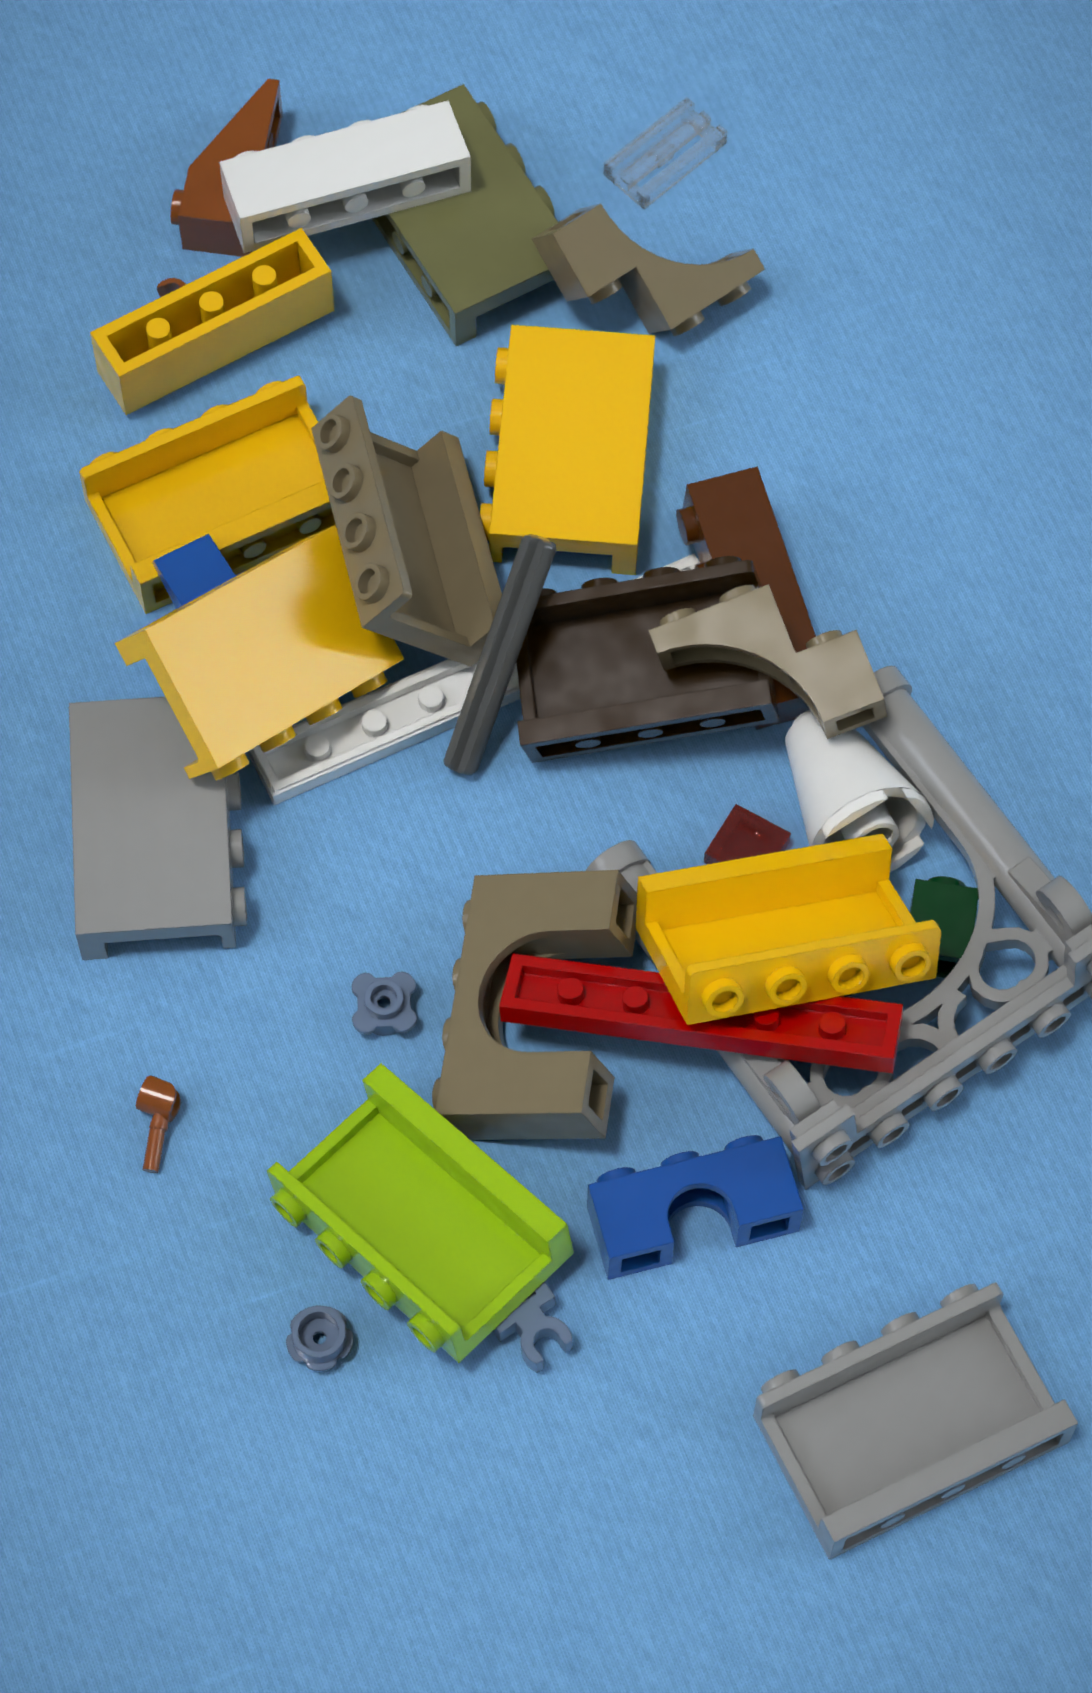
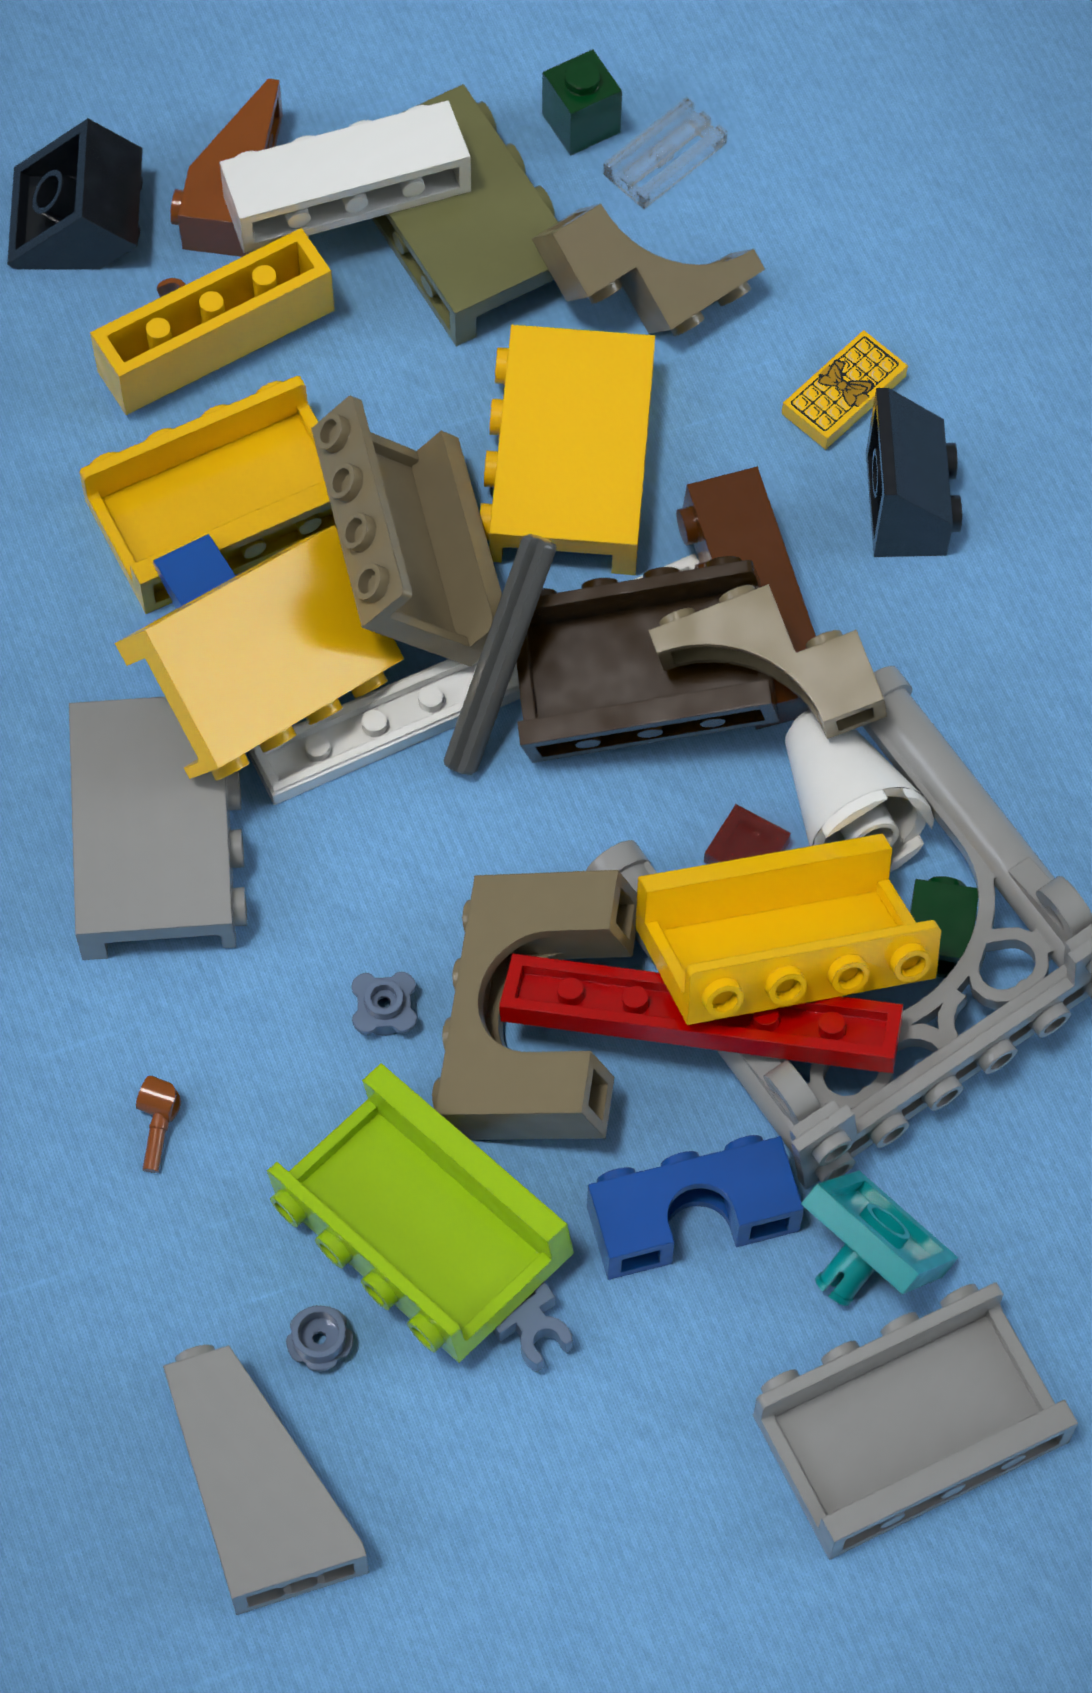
none -> black slope [7,118,143,270]
none -> light grey slope [163,1345,369,1615]
none -> dark green brick [542,49,622,156]
none -> yellow tile [782,330,908,450]
none -> teal tile [801,1170,958,1306]
none -> black slope [866,388,962,557]

